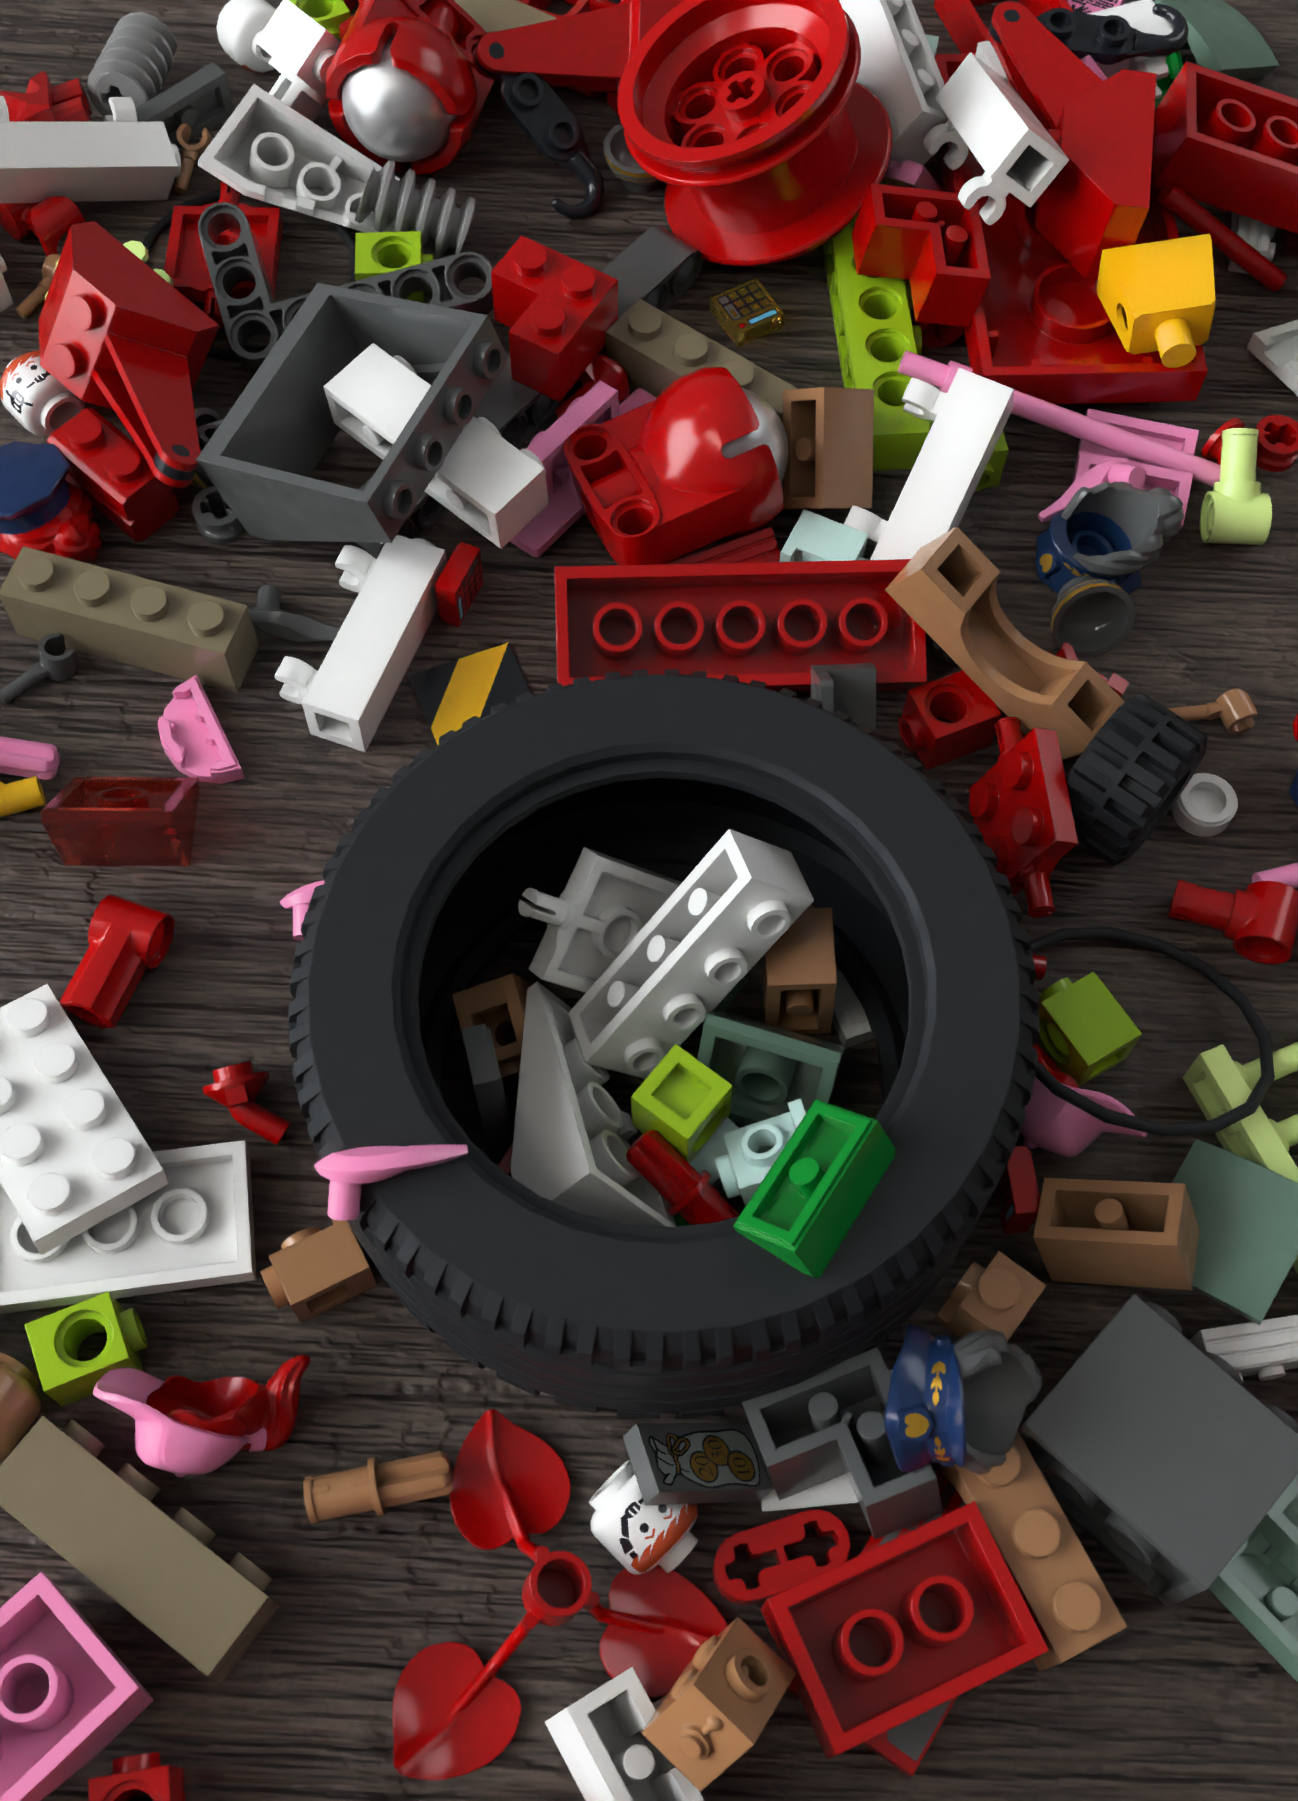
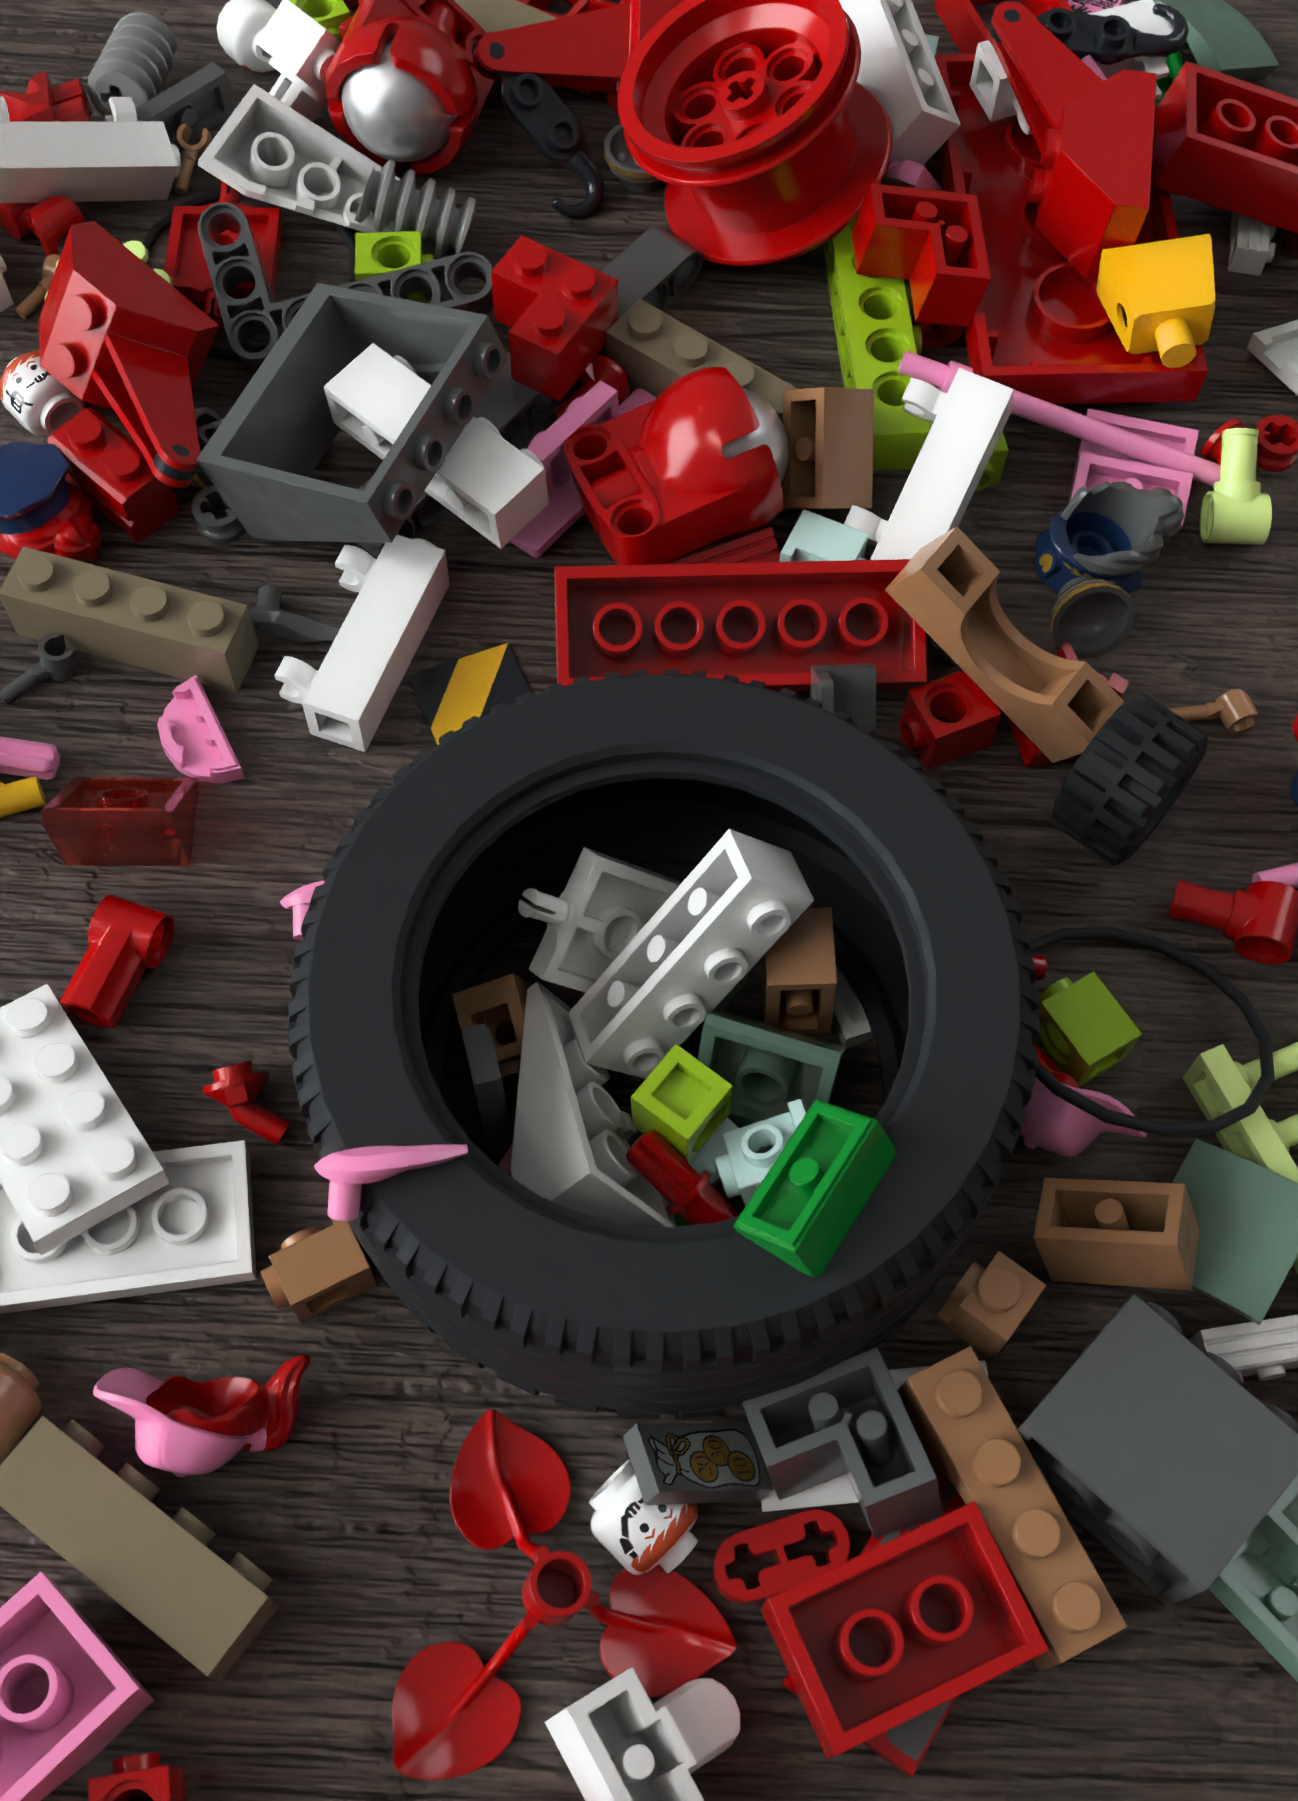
lime brick [24,1291,148,1407] -> none
medium nougat axle [303,1451,453,1525] -> none
red tile [435,542,483,627] -> none
medium nougat head [642,1617,796,1792] -> none
clear yellow tile [710,278,785,347] -> none
piece [884,1324,1043,1475] -> none
white brick [923,52,1069,226] -> none
red plate [969,717,1078,918] -> none
red tile [995,1146,1040,1234] -> none
bright pink bar [1038,457,1146,523] -> none
red bar [1157,183,1287,292] -> none
white tile [1171,773,1238,837] -> none

